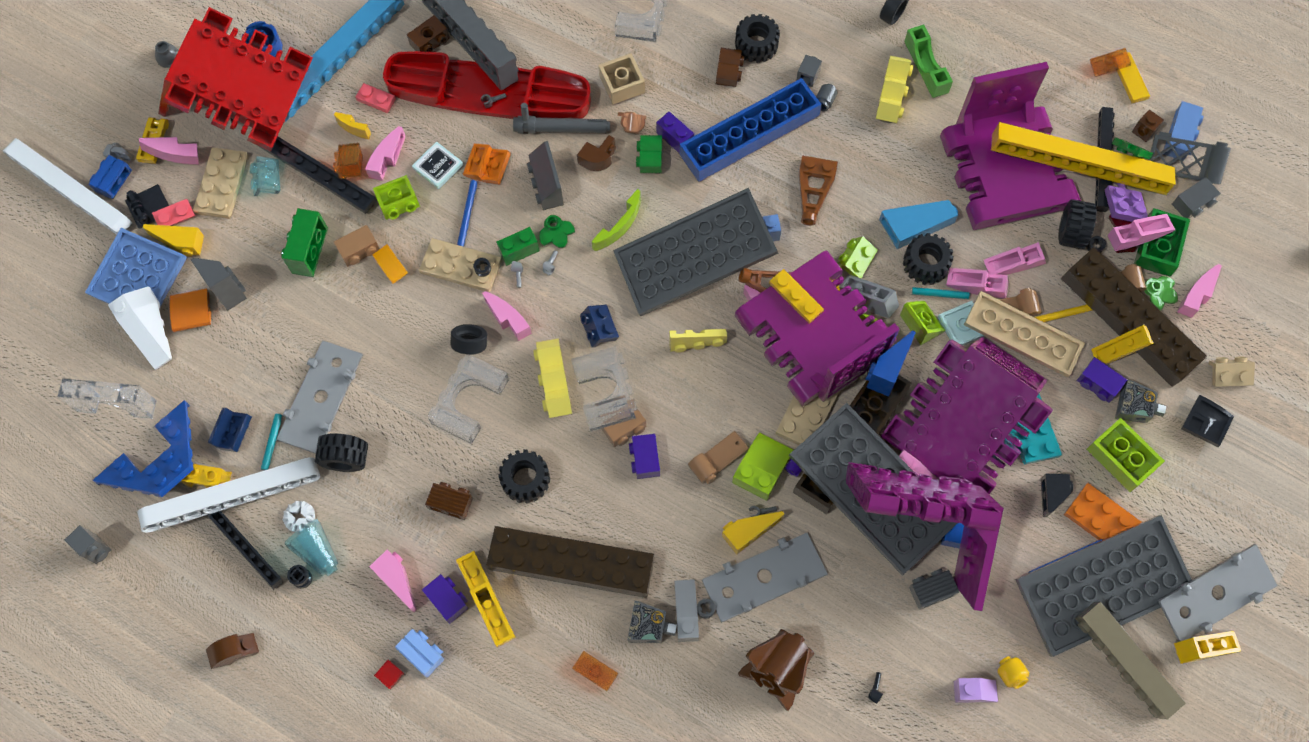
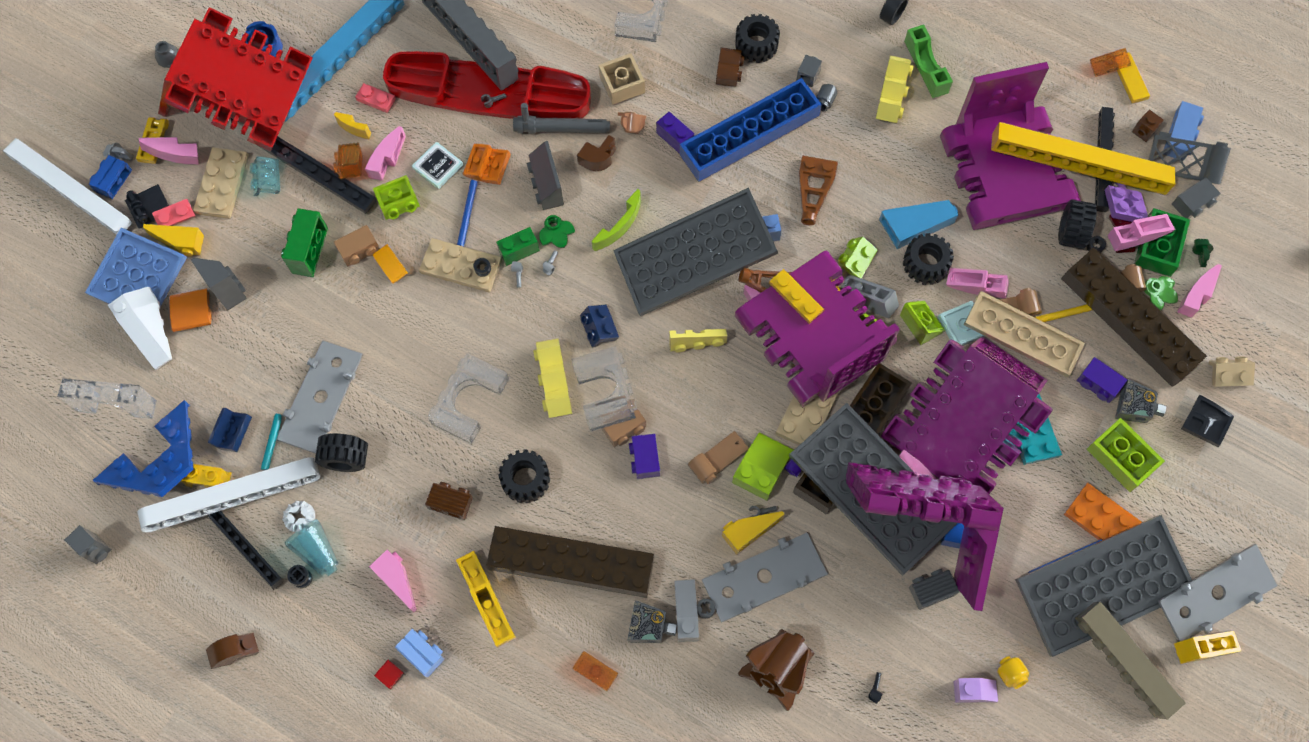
reddish brown brick [406,15,449,52] -> none
dark purple brick [422,574,469,624] -> none
black tyre [450,324,487,355] -> none
bright pink slope [482,291,532,341] -> none
green brick [636,135,662,173] -> none
blue slope [866,330,916,397] -> none
teal bar [912,287,969,299] -> none
bright pink slope [984,242,1046,275] -> none
black slope [1040,473,1073,517] -> none
yellow plate [1091,325,1153,365] -> none
green wing [1112,137,1154,160] -> none
none -> dark green piece [1192,239,1214,267]

